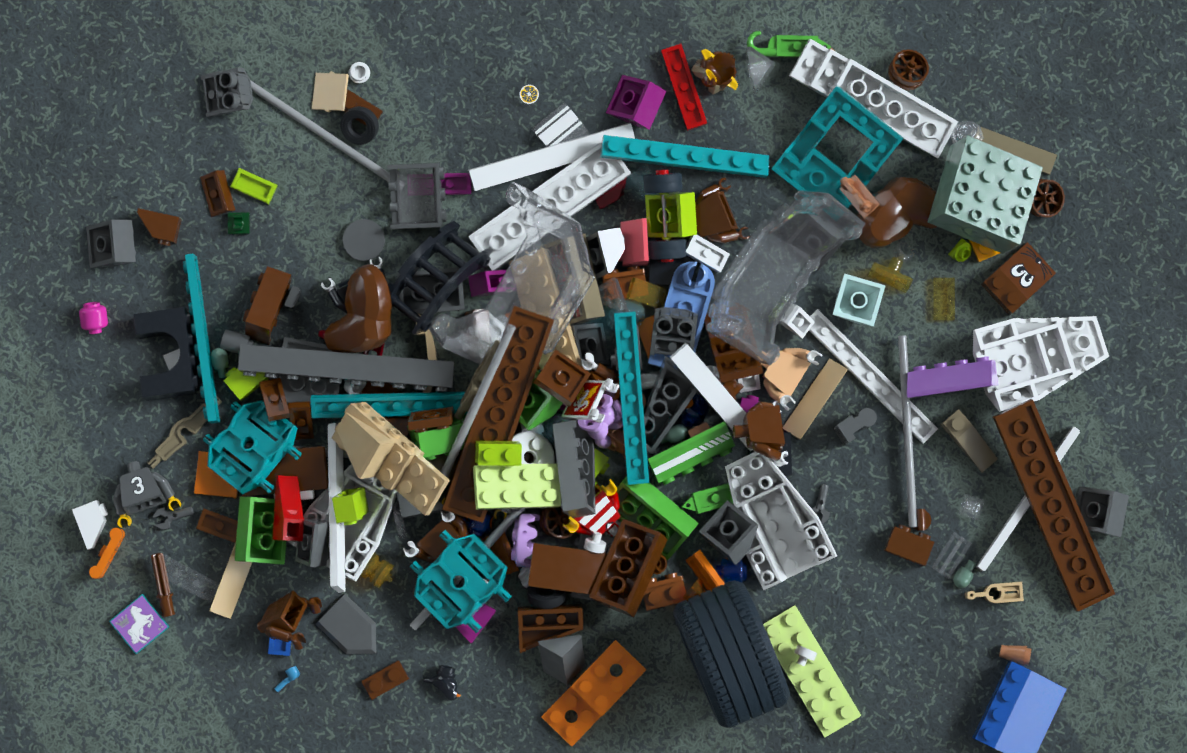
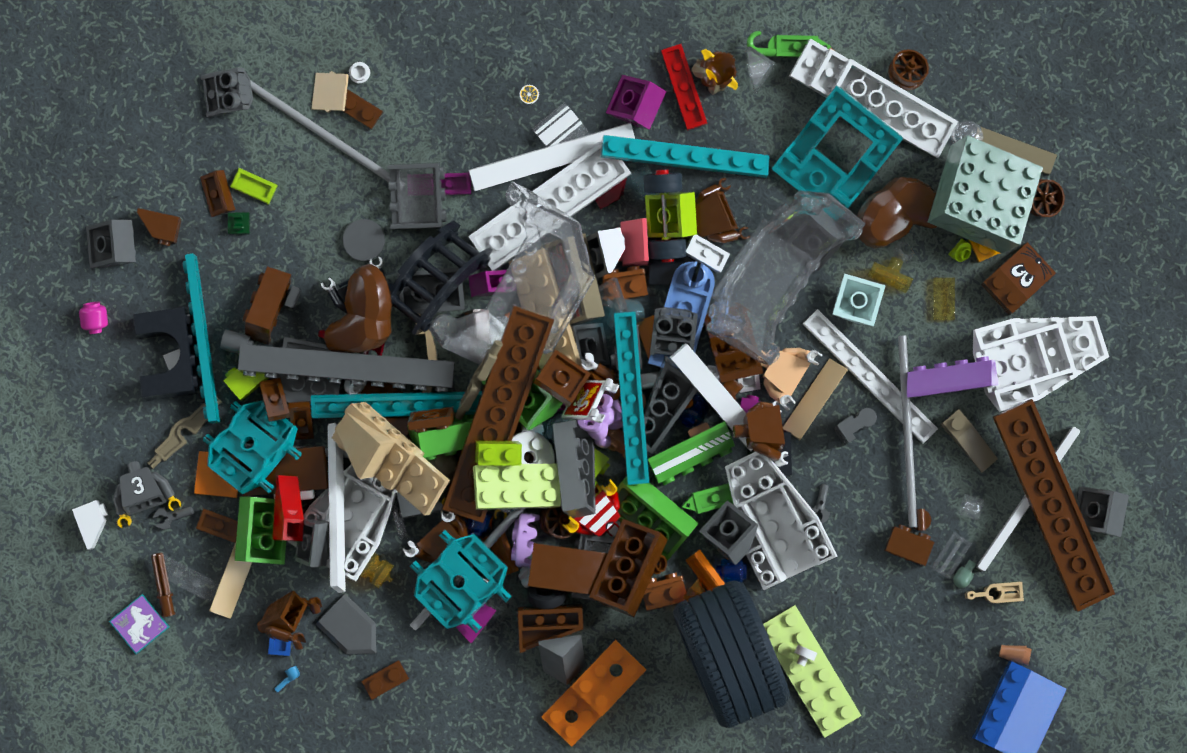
orange plate [89,528,125,579] -> none
sand green cylinder [211,348,229,378] -> none
lime piece [332,487,369,525] -> none
black tyre [340,106,379,145] -> none
black animal [423,665,461,701] -> none
light grey piece [441,324,516,478] -> none
white tile [584,532,606,553] -> none
clear yellow tile [626,277,669,309] -> none
sand green cylinder [660,424,688,444] -> none
white slope [776,302,815,339] -> none
nougat hinge [840,175,880,219] -> none

